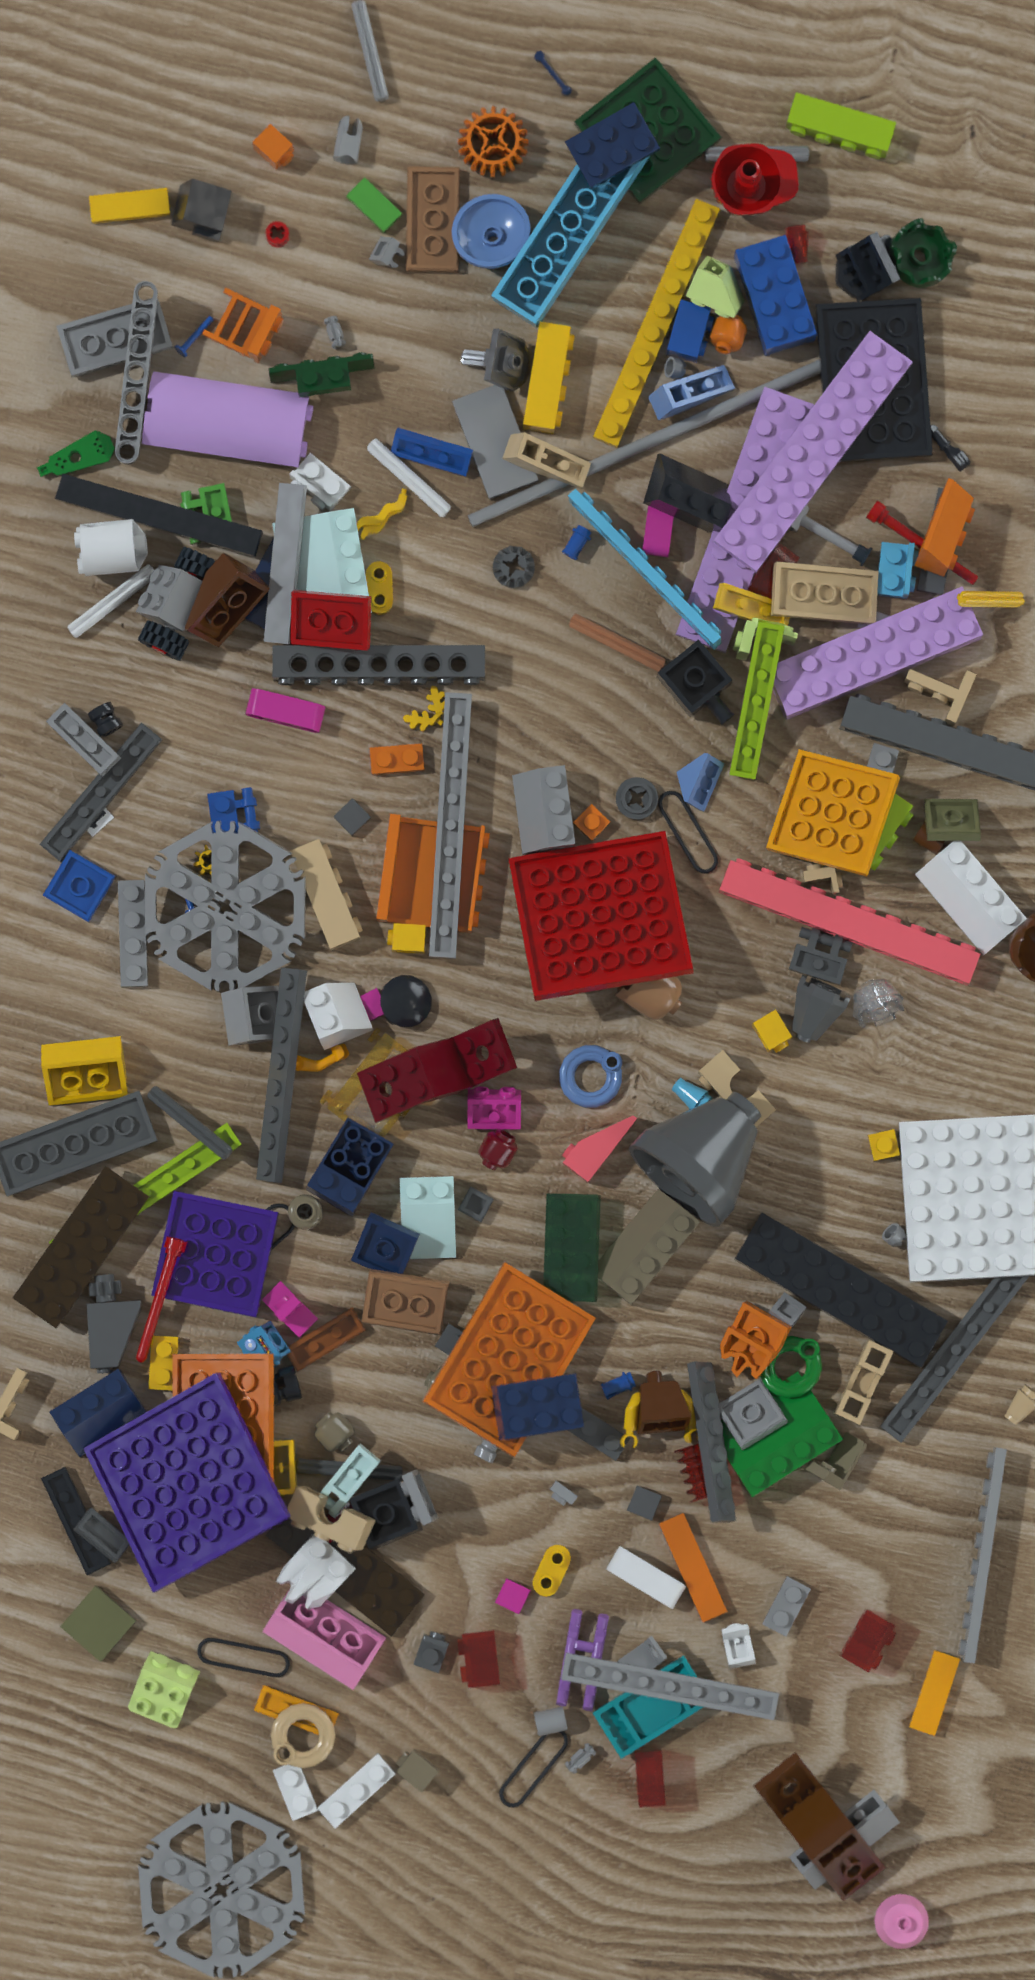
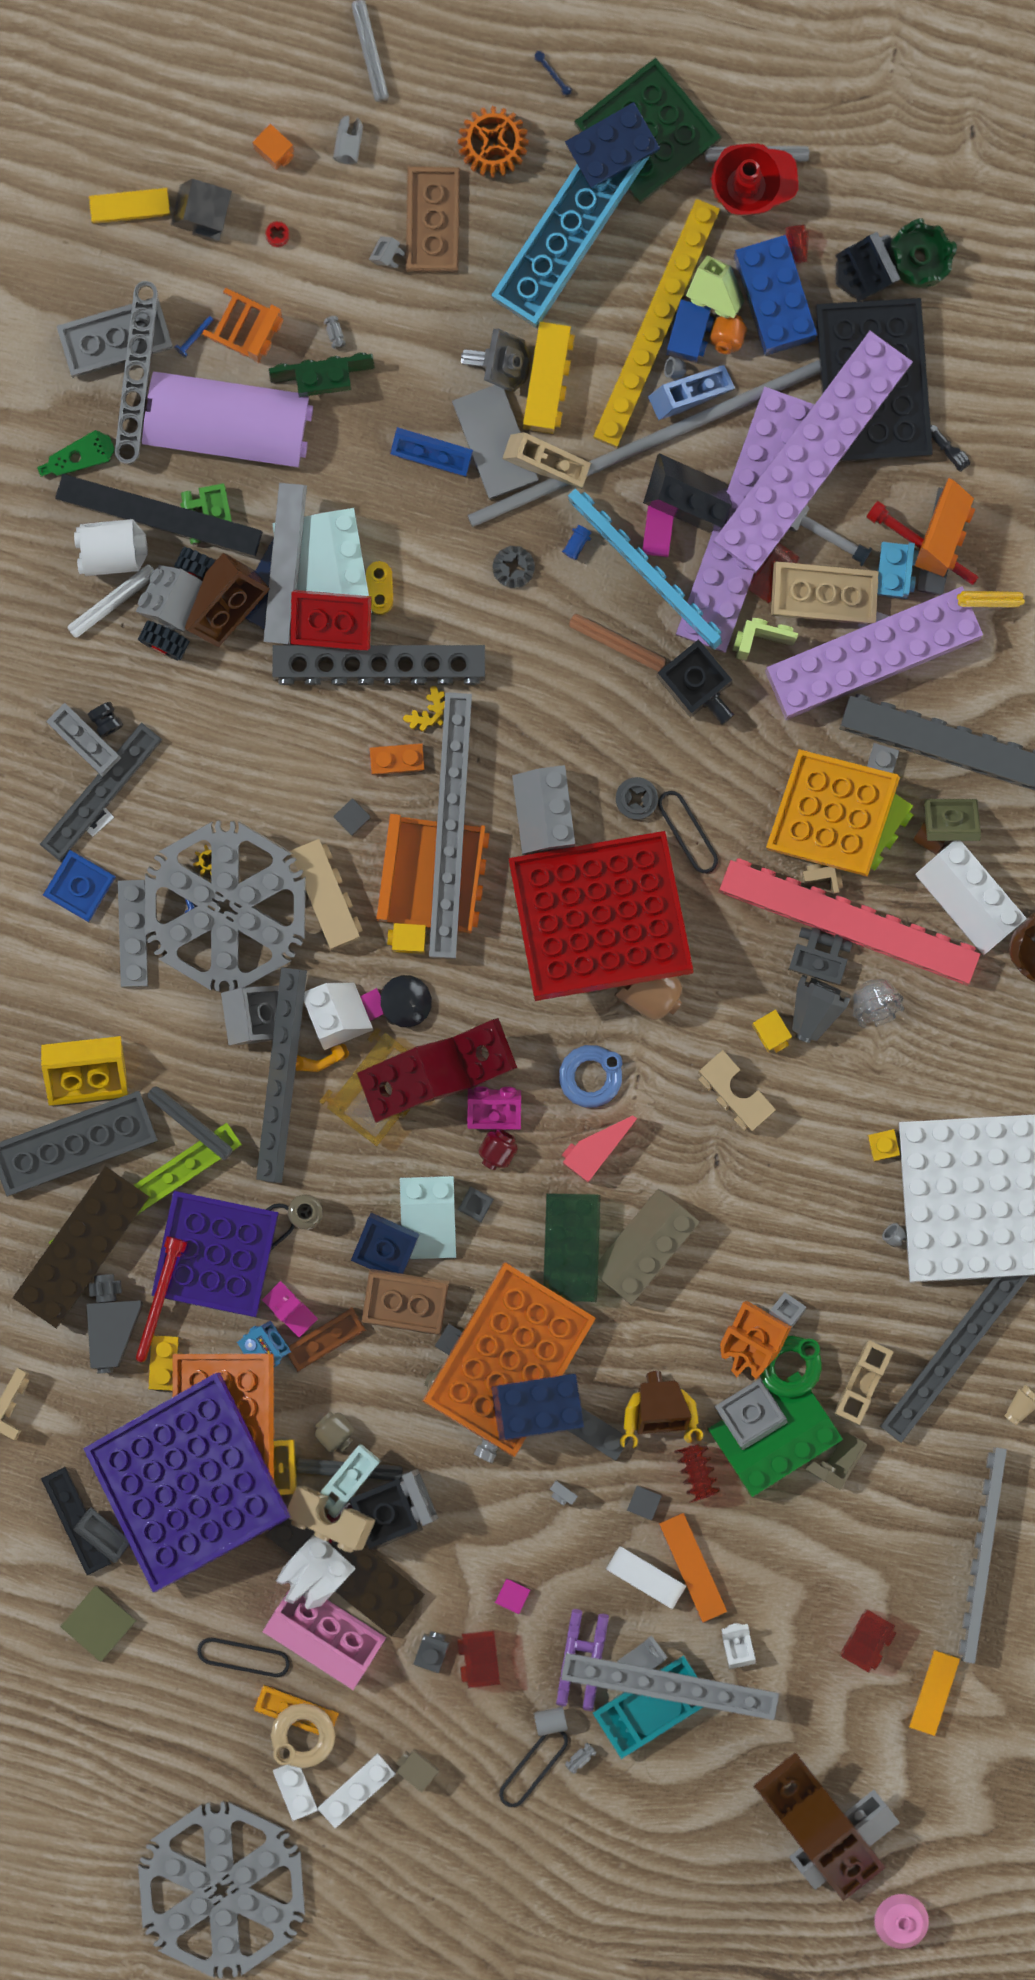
dark blue slope [49,1369,147,1457] -> none
yellowish green bracket [128,1651,200,1728] -> none
blue plate [207,787,260,833] -> none
dark pink beam [245,688,326,733] -> none
black wheel [274,1365,302,1406] -> none
white bracket [289,453,351,512] -> none
dark blue slope [306,1117,394,1217] -> none
bright green tile [346,177,402,233] -> none
yellow hair [357,488,407,540] -> none
white axle [367,439,451,517] -> none
medium blue dish [452,194,531,269] -> none
yellow plate [533,1545,571,1596] -> none
orange plate [573,804,610,842] -> none
blue pin [601,1372,636,1400] -> none
dark grey cone [629,1092,761,1227] -> none
clear red brick [634,1749,666,1808] -> none
medium azure cone [672,1078,713,1109] -> none
medium blue slope [677,753,725,812] -> none
dark grey plate [687,1361,736,1523] -> none
yellow plate [713,583,790,626] -> none
lime plate [729,619,785,779] -> none
black brick [734,1213,948,1368] -> none
light grey plate [762,1576,811,1637] -> none
lime brick [785,92,897,159] -> none
tan bracket [904,669,977,726] -> none

